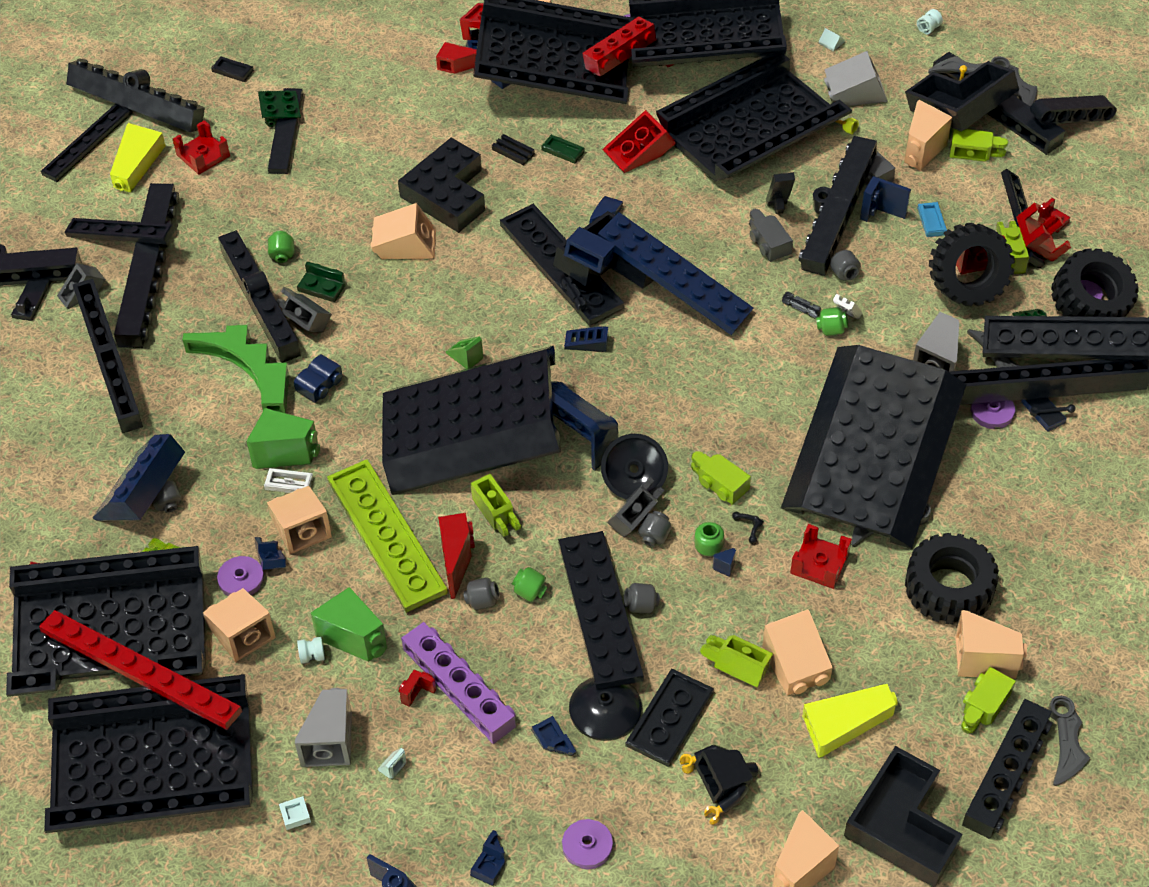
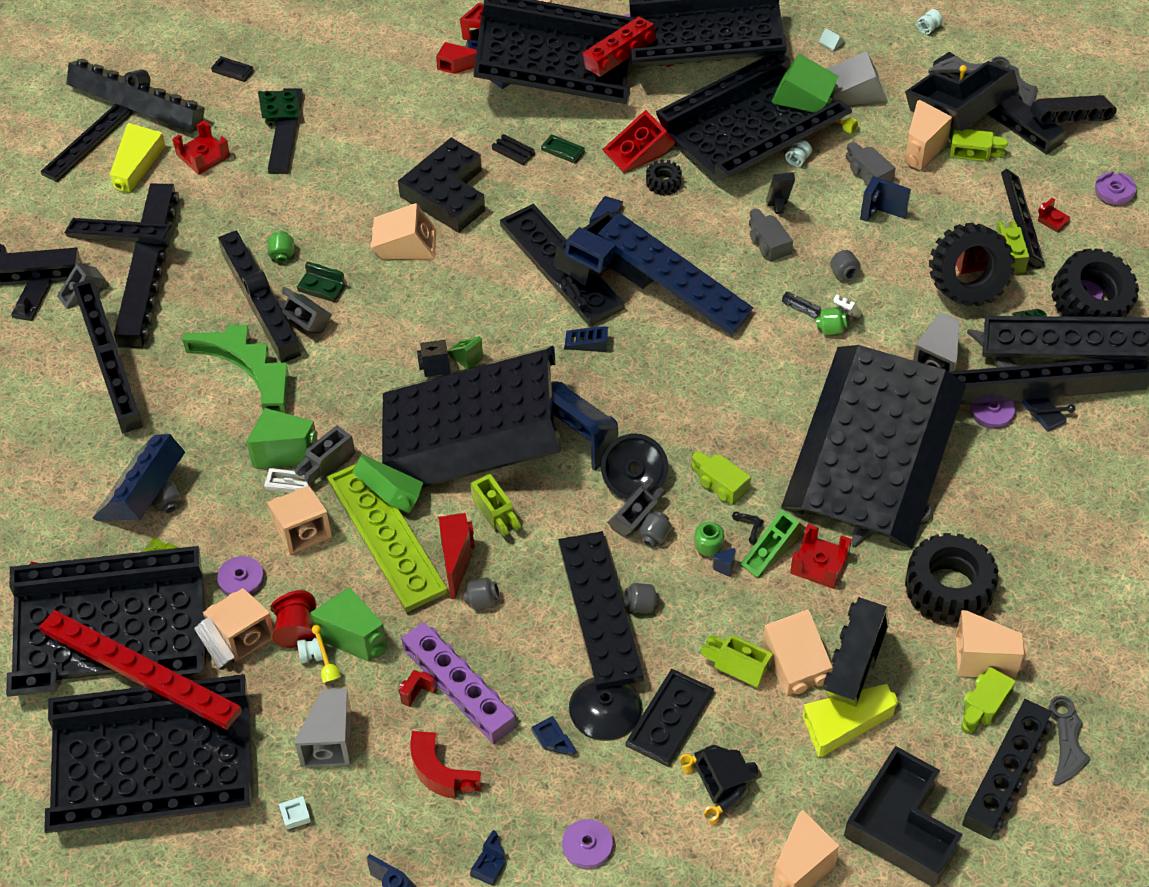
dark blue slope [254,537,286,570] -> none
dark blue brick [294,354,343,403] -> none
light aqua slope [378,748,406,779] -> none
bright green head [512,567,548,602] -> none
black hinge [799,136,877,276] -> none
dark azure tile [917,202,947,237] -> none
red panel [1016,202,1071,261] -> none
none -> white tile [194,617,234,668]
none -> red hat [270,590,317,648]
none -> dark grey hinge [295,425,355,484]
none -> hinge [312,625,341,683]
none -> bright green slope [352,454,423,514]
none -> red arch [410,731,482,799]
none -> black brick [417,340,450,377]
none -> black tyre [646,160,682,196]
none -> bright green slope [740,509,806,578]
none -> bright green slope [771,54,839,113]
none -> light aqua wheel [785,140,812,167]
none -> black piece [823,597,889,707]
none -> medium lavender plate [1095,172,1136,205]

